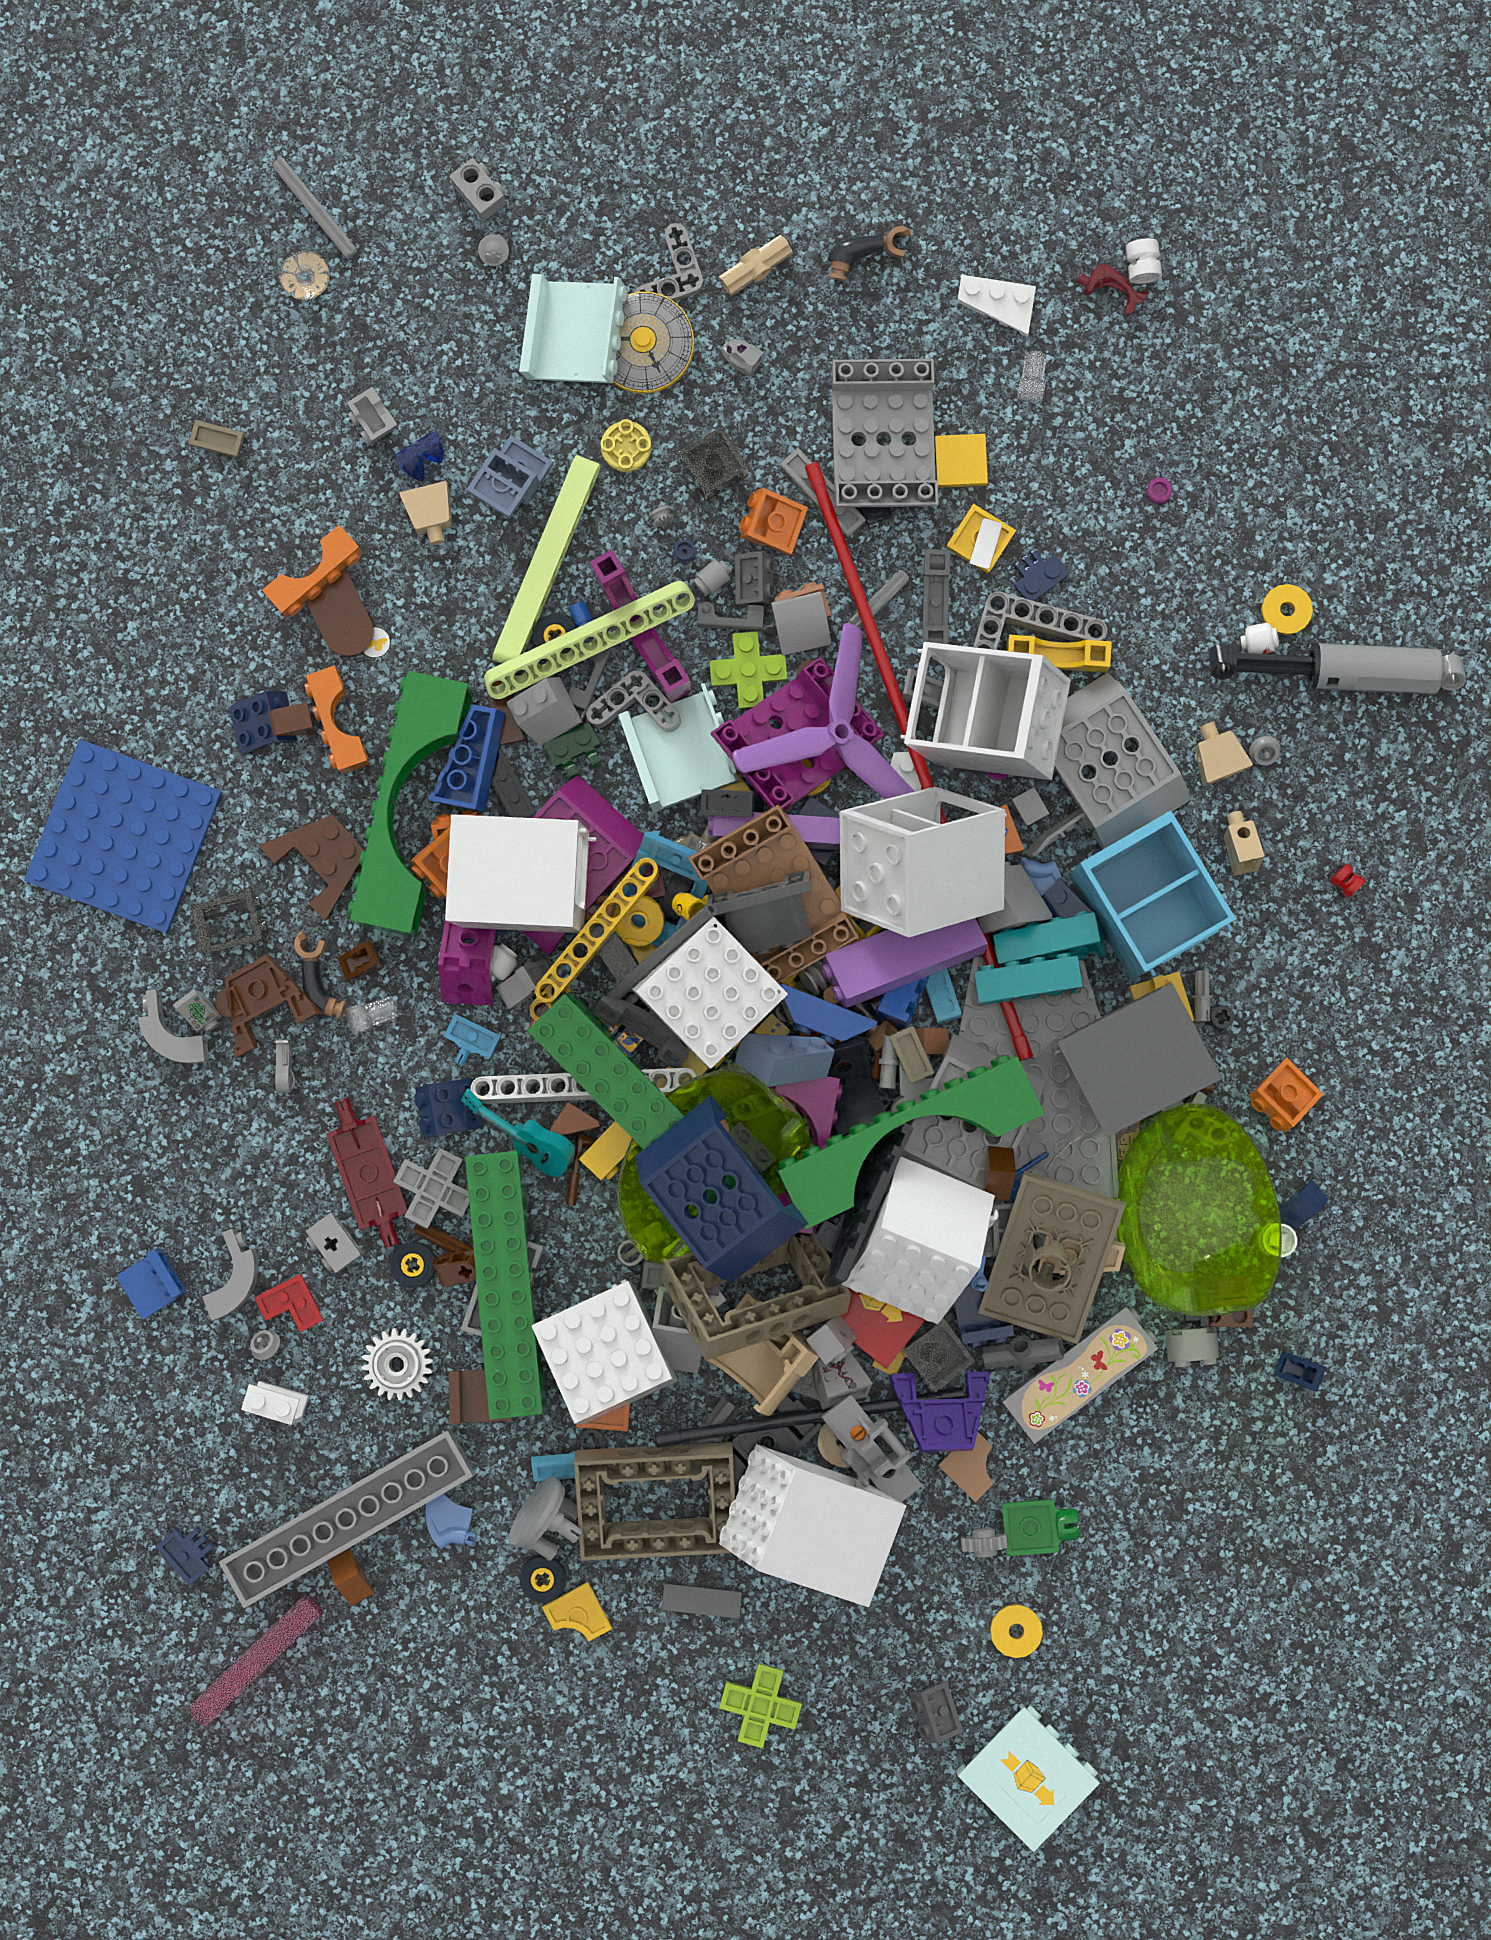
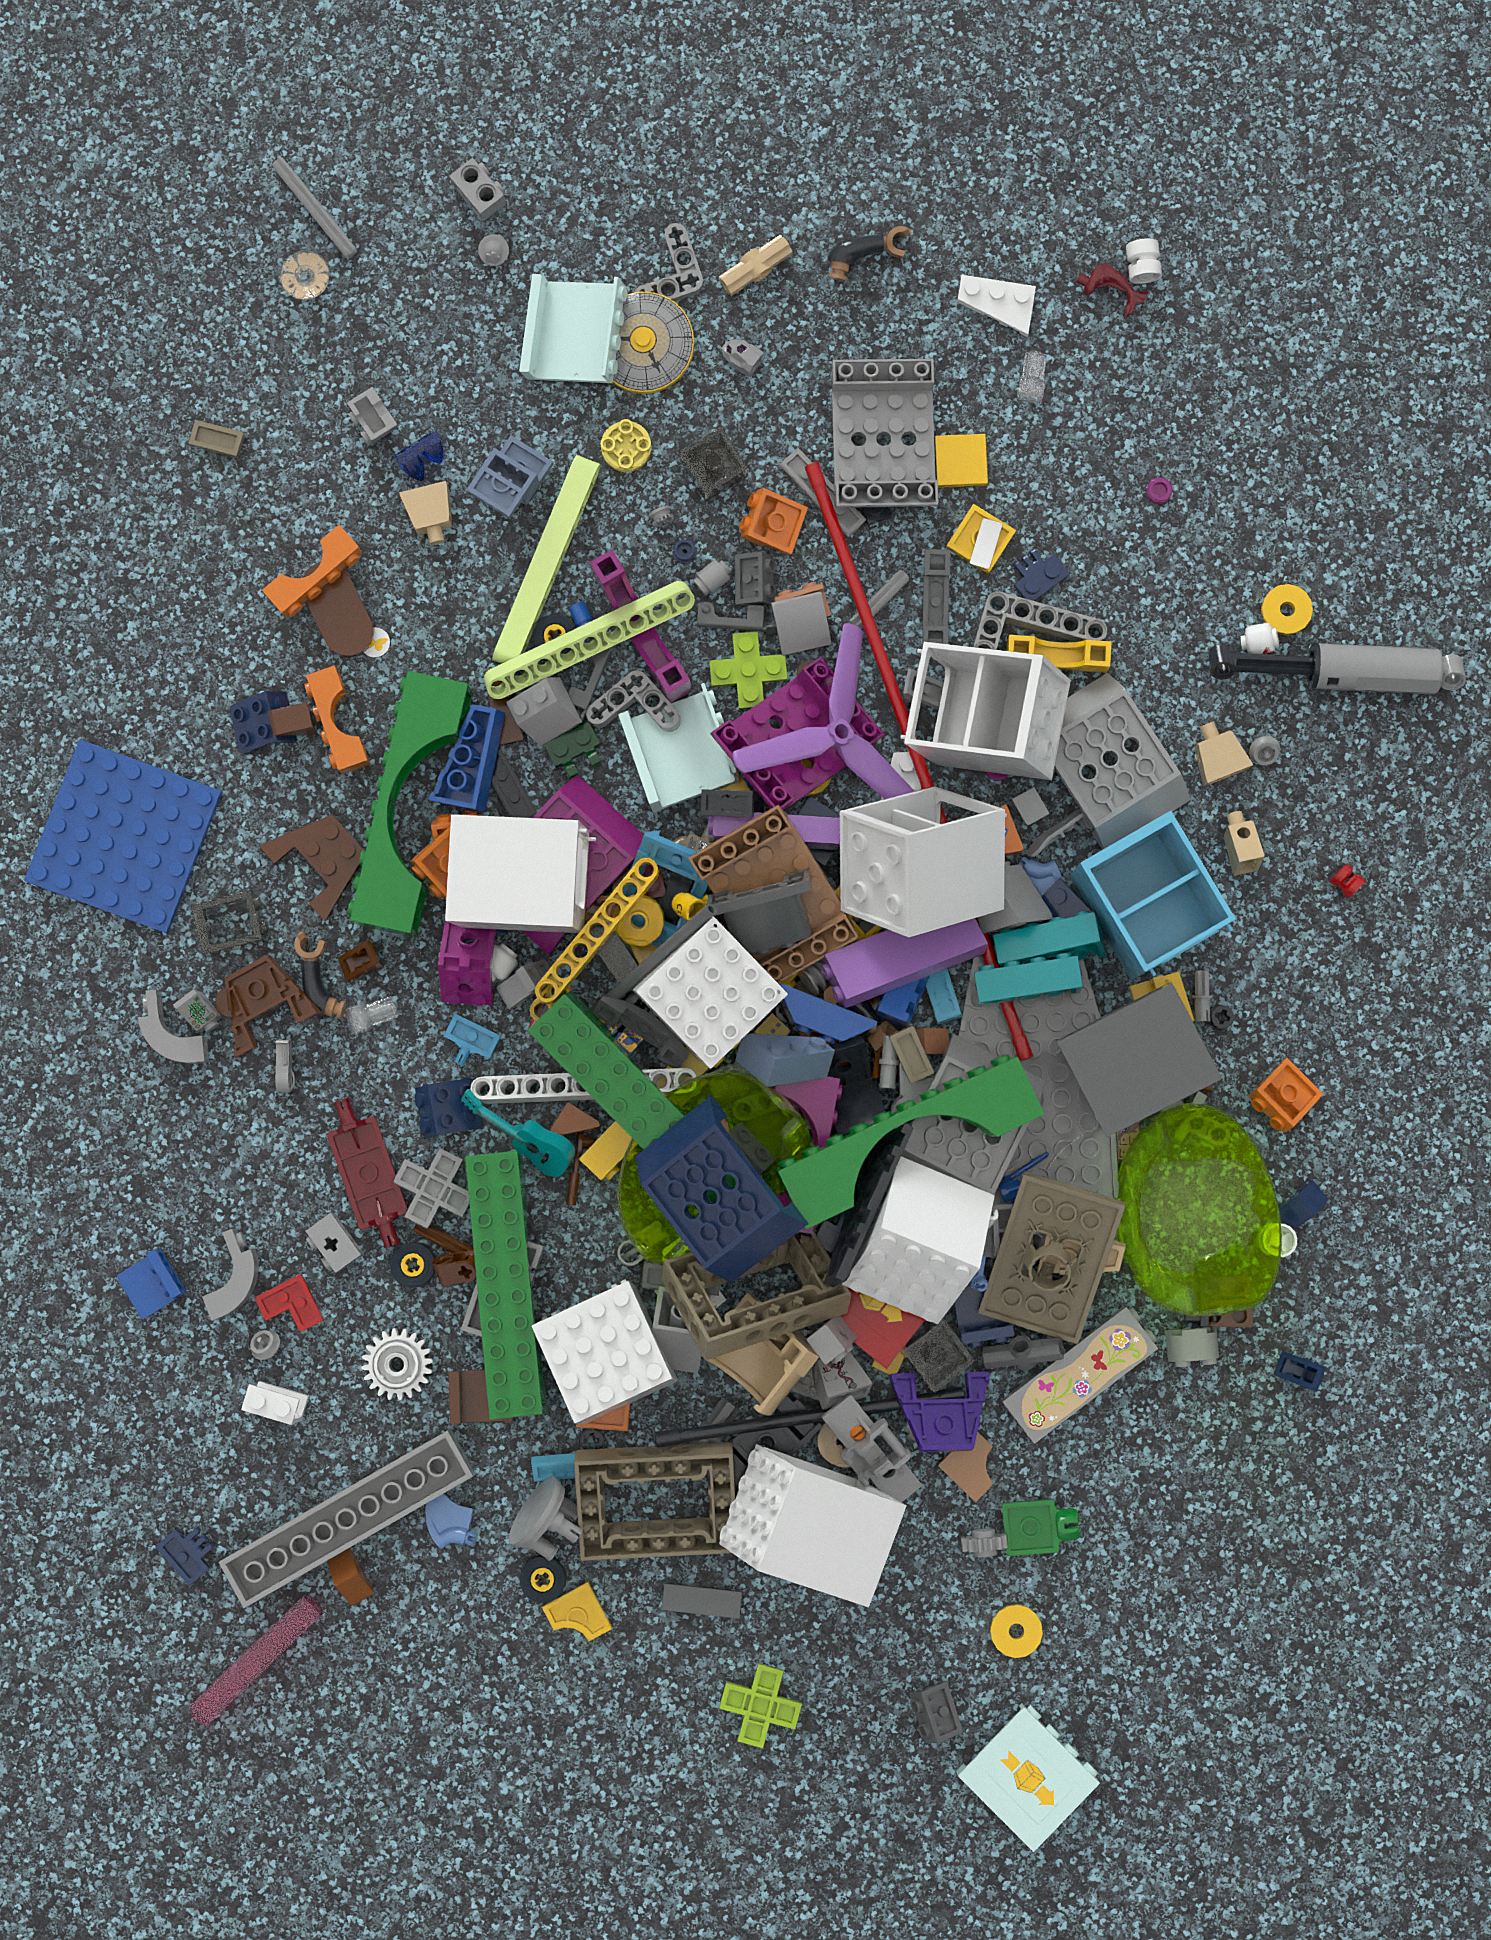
reddish brown slope [983,1146,1016,1201] -> none

